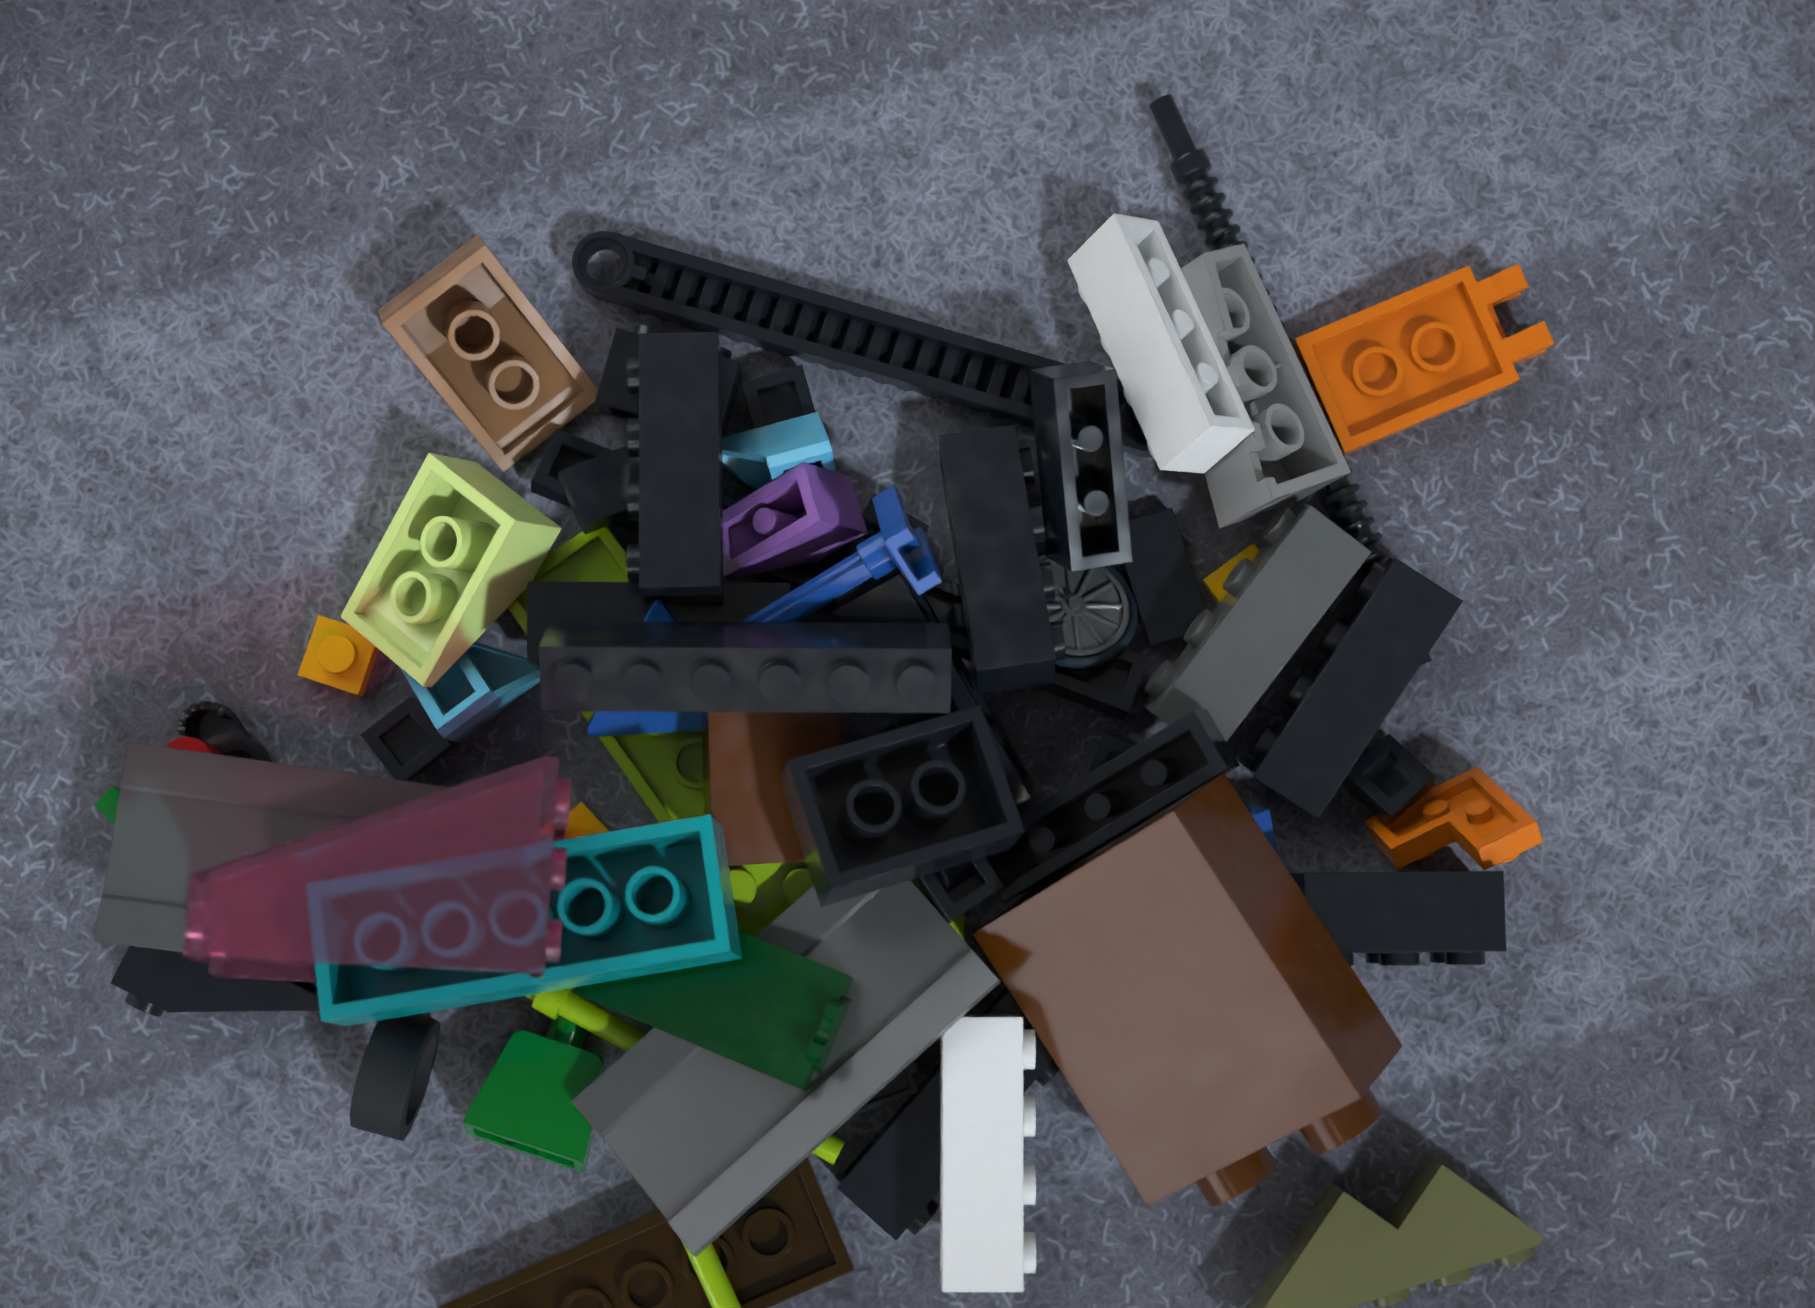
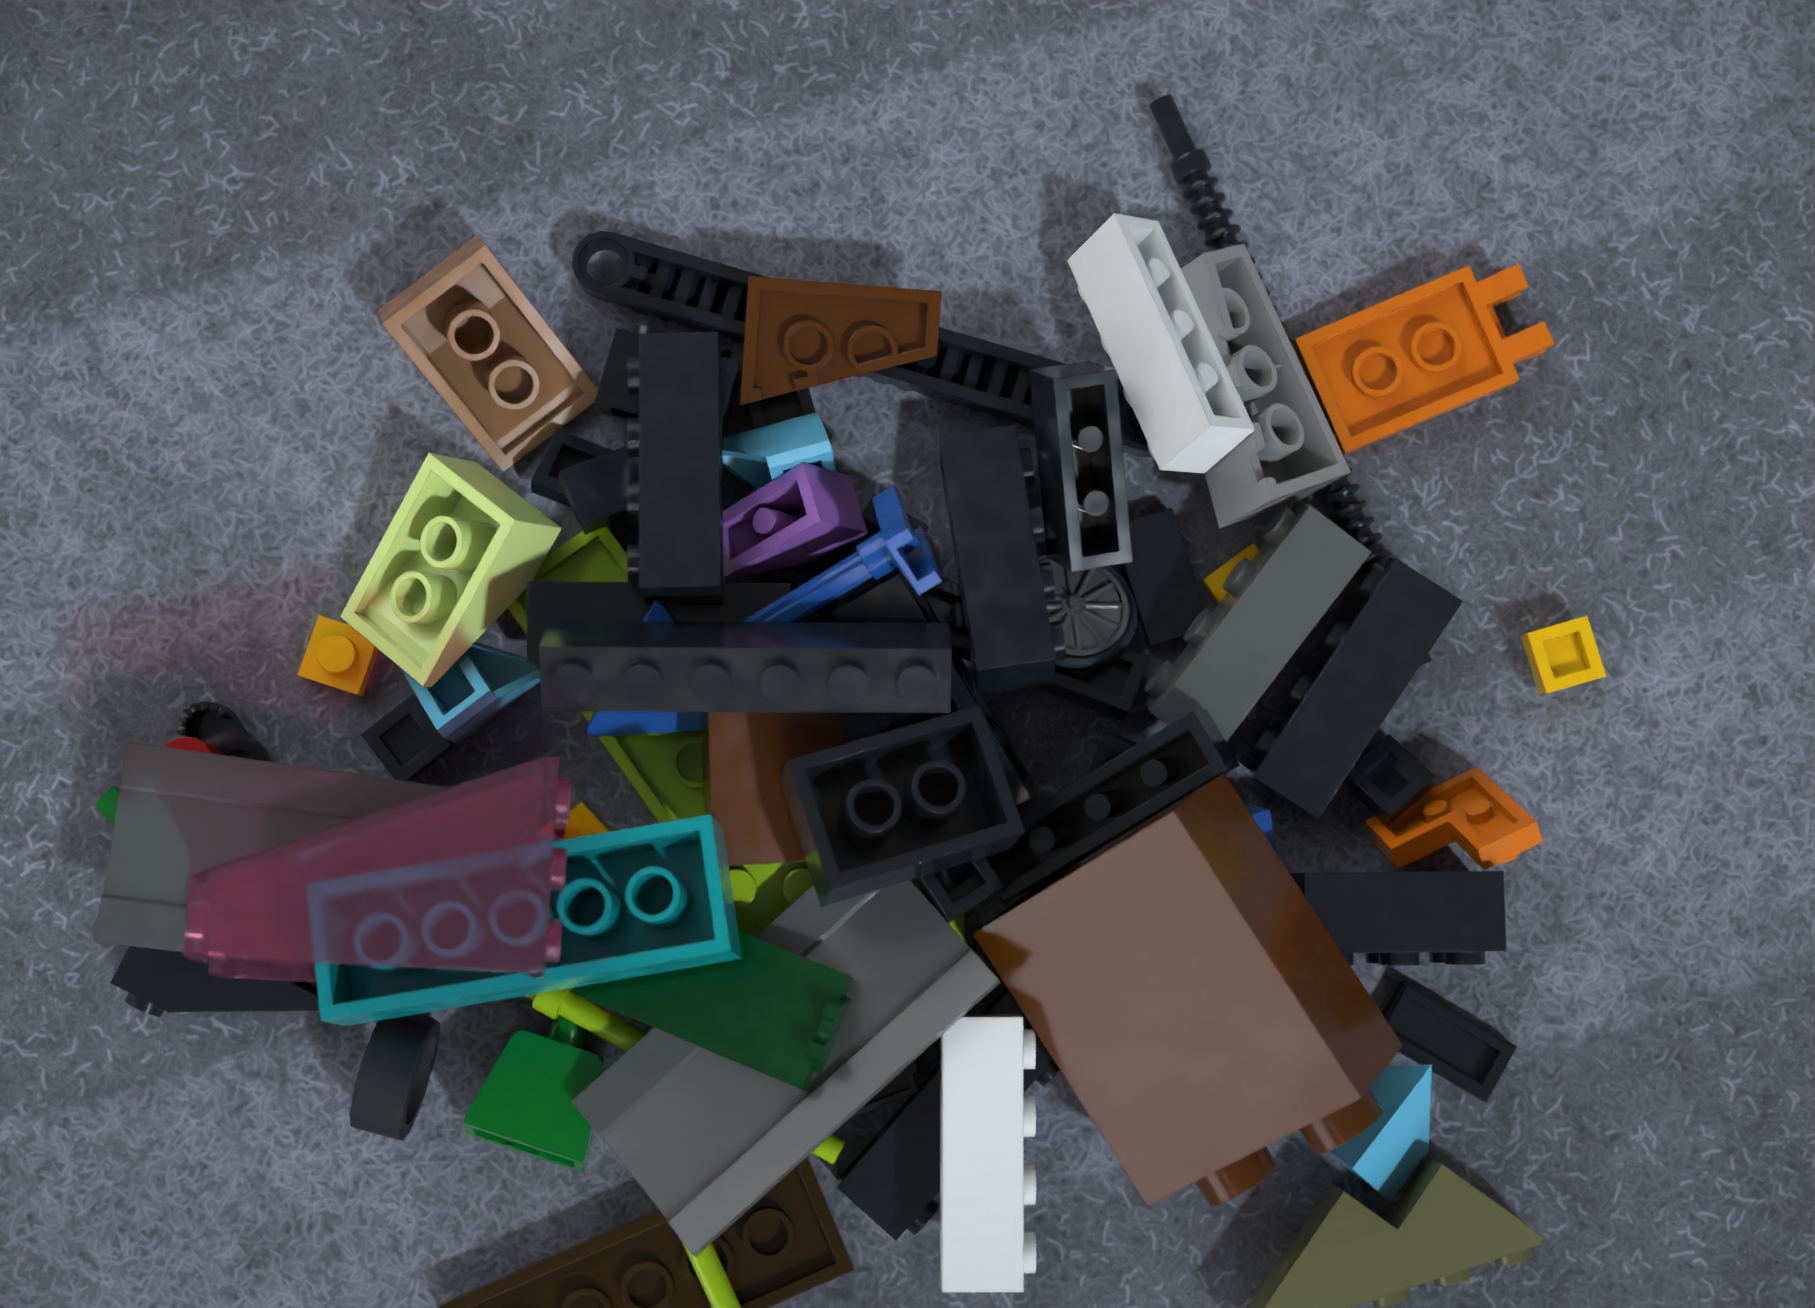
none -> reddish brown wing [740,276,942,405]
none -> medium azure slope [1327,1064,1432,1202]
none -> black tile [1382,980,1517,1102]
none -> yellow plate [1520,616,1606,696]

